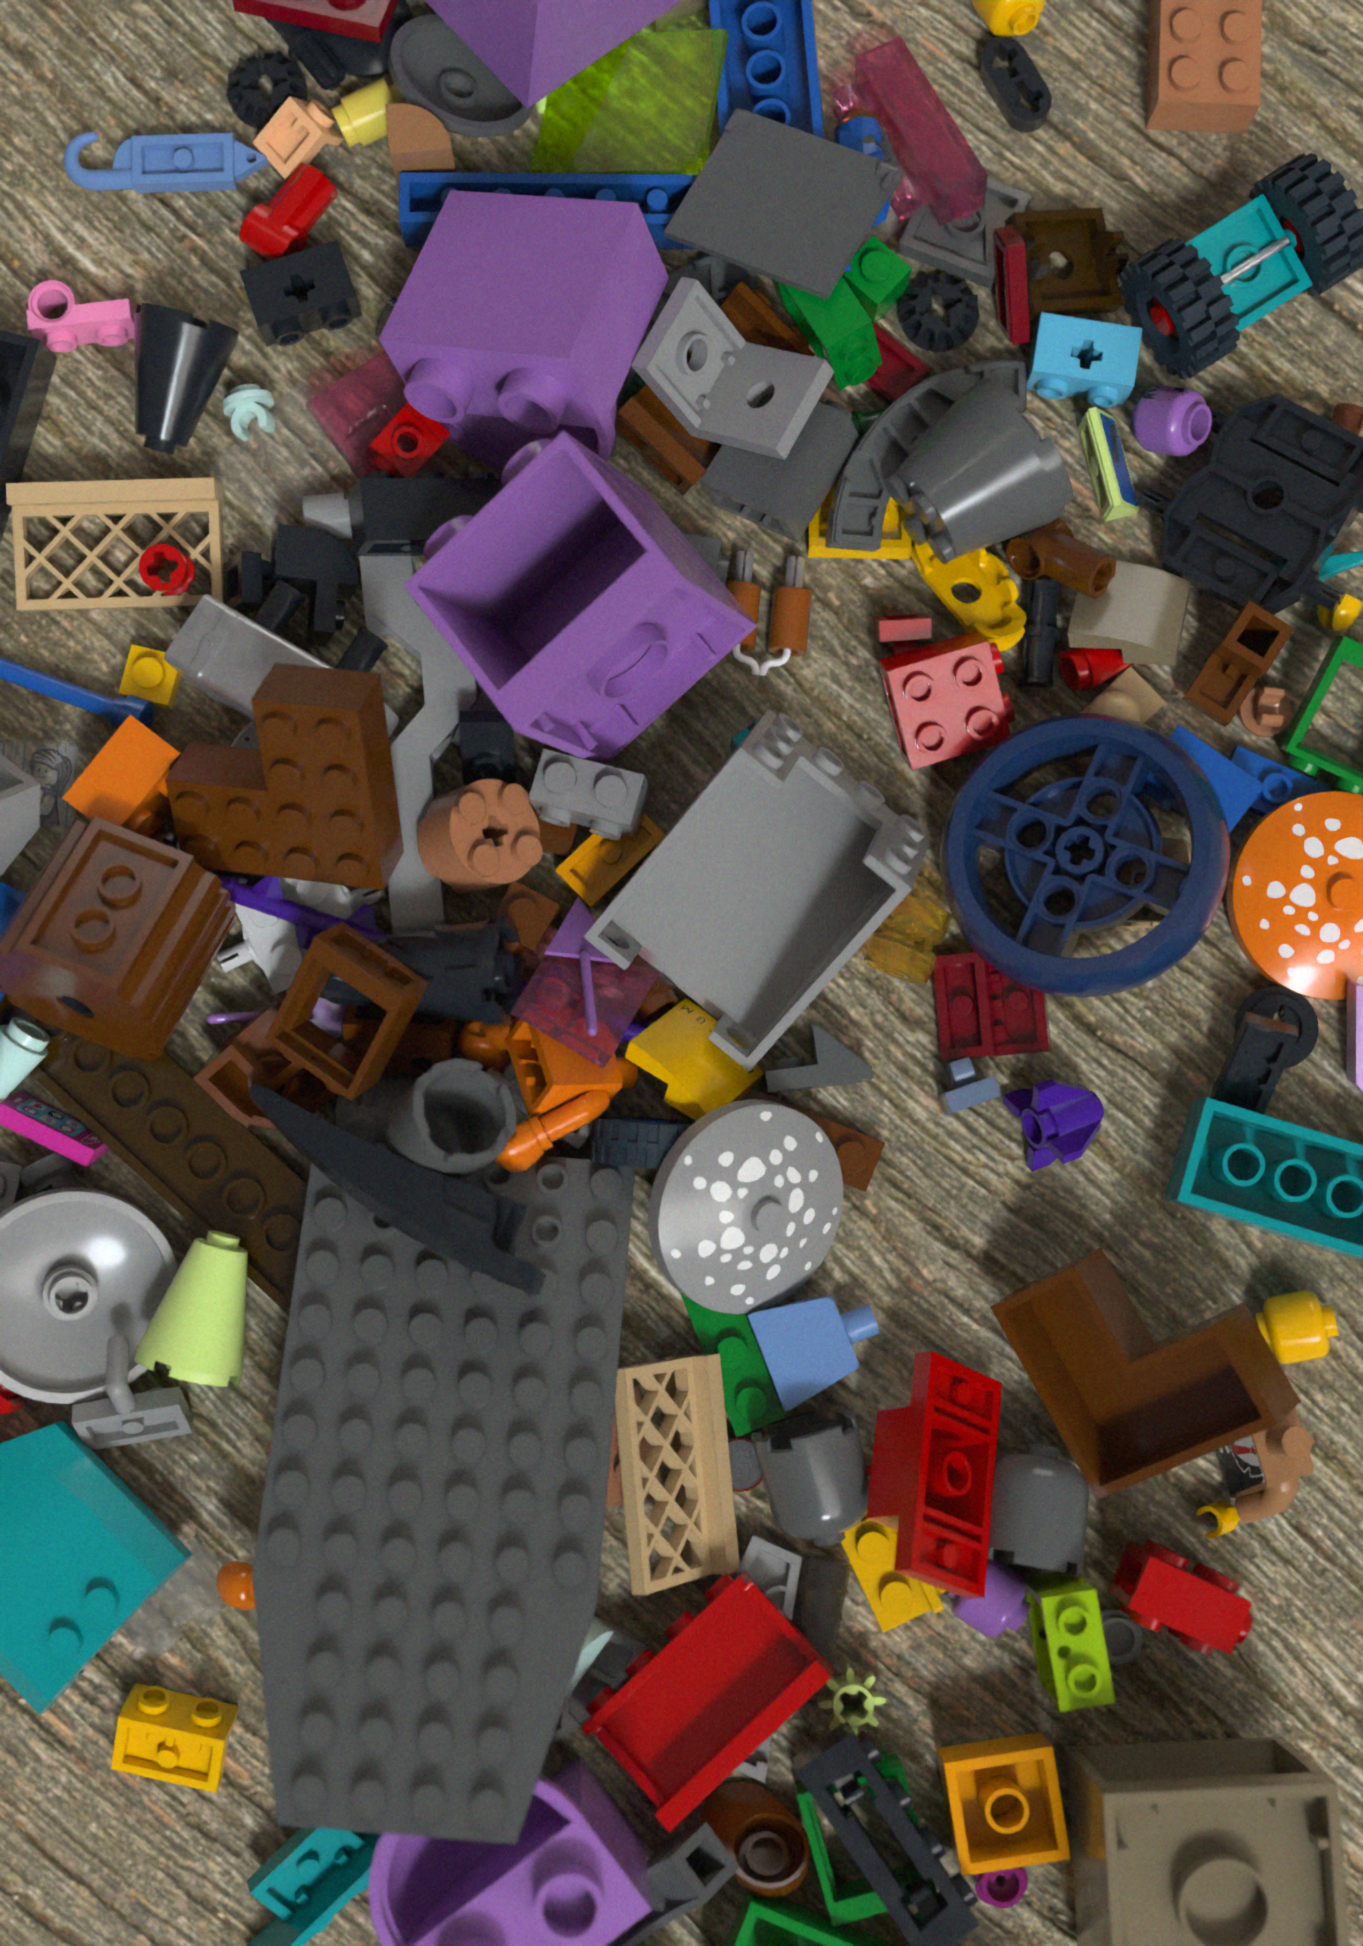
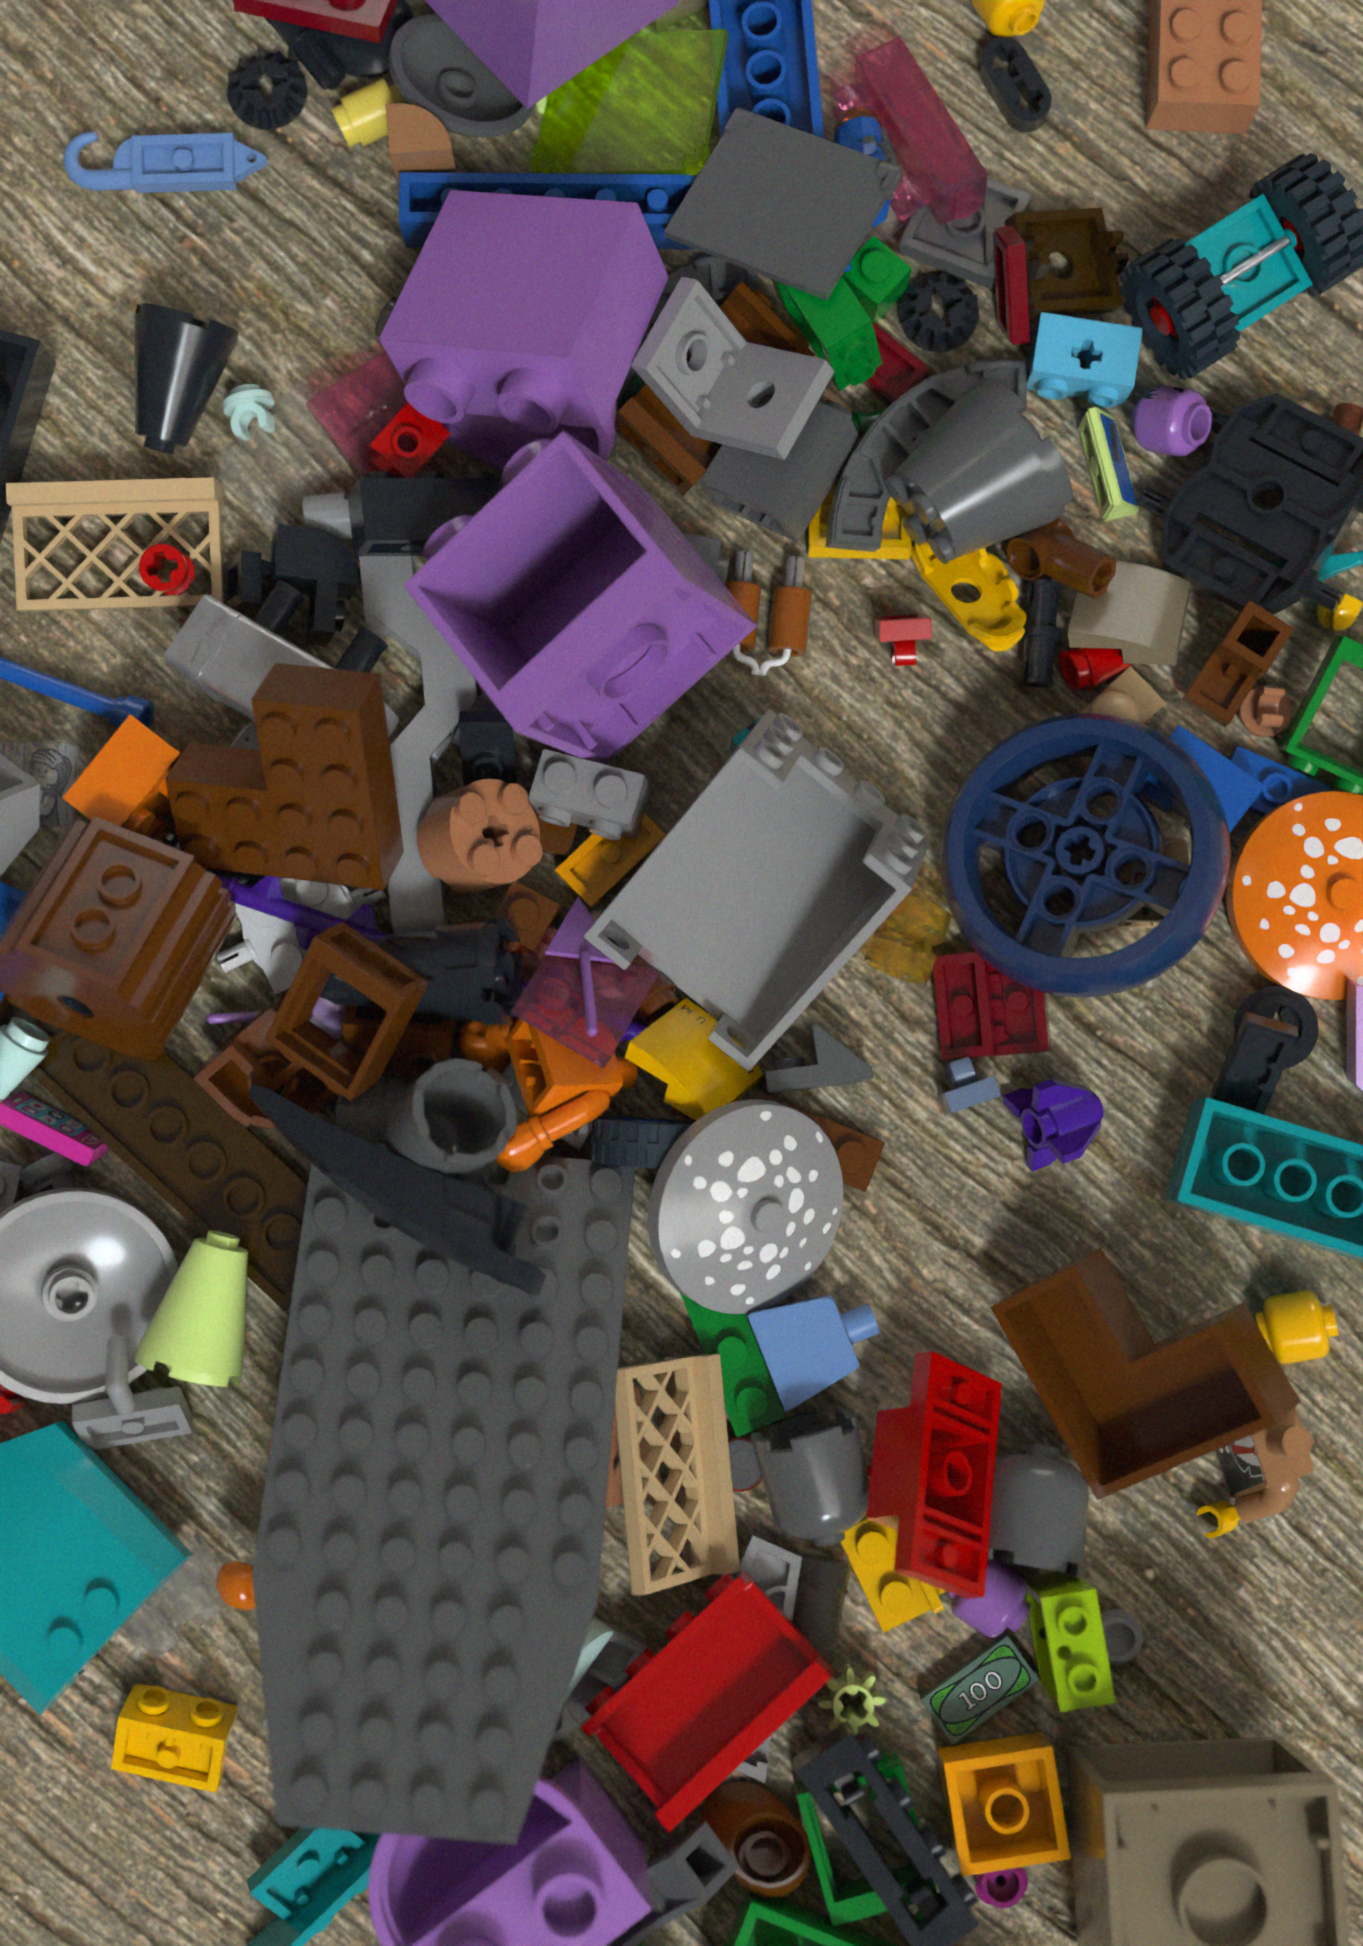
bright pink plate [26,280,136,352] -> none
yellow plate [118,644,182,710] -> none
red piece [239,163,338,261] -> none
black brick [239,240,363,346] -> none
light nougat bracket [252,96,344,180] -> none
brick [877,630,1015,770] -> none
red brick [1107,1539,1253,1656] -> none
none -> sand green tile [919,1633,1040,1745]

